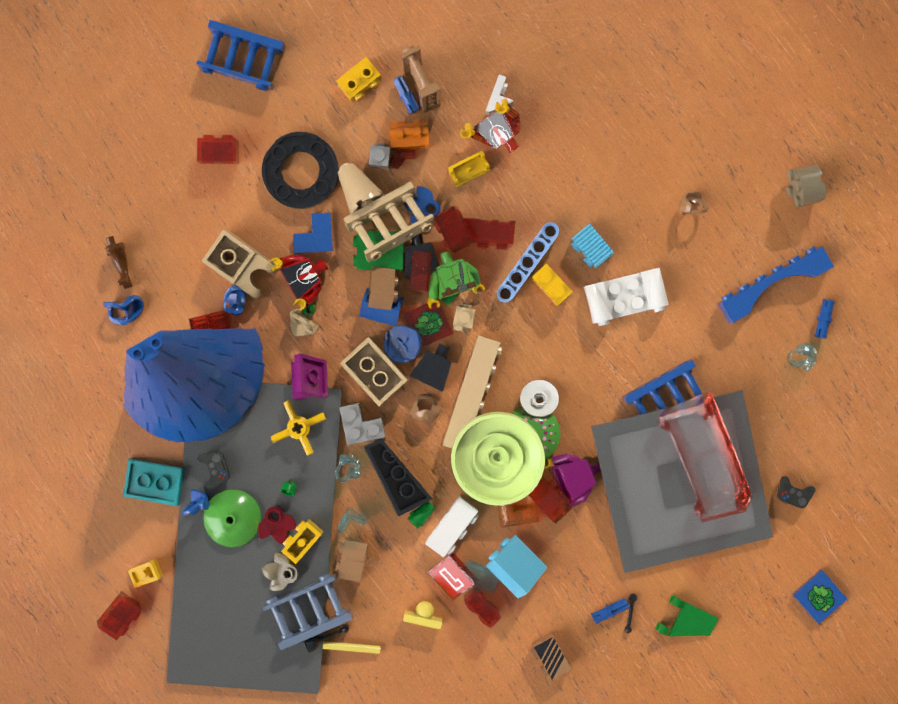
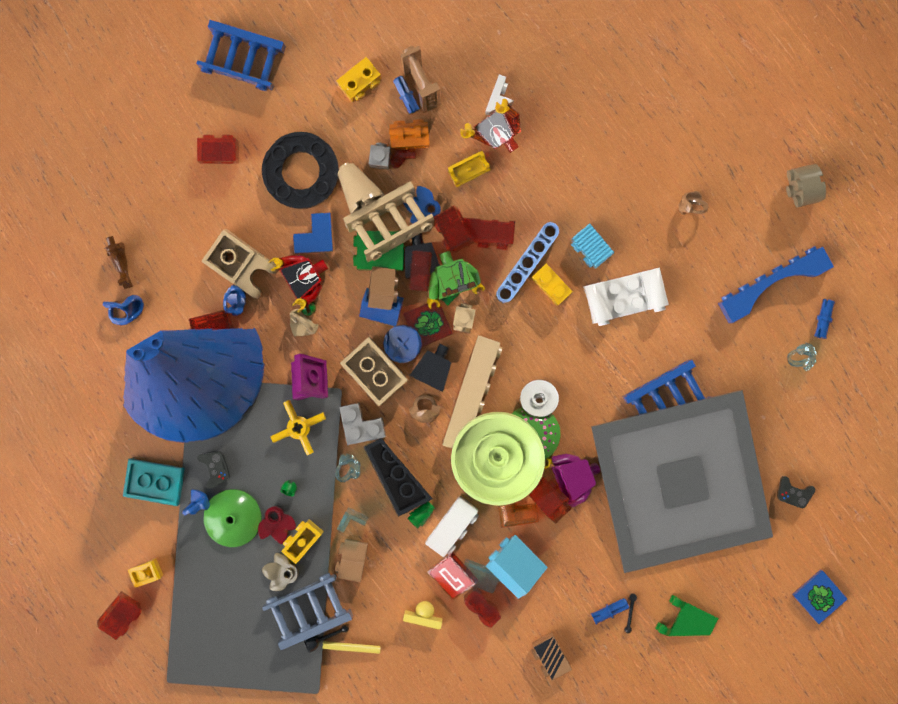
clear windscreen [659,391,753,522] -> none

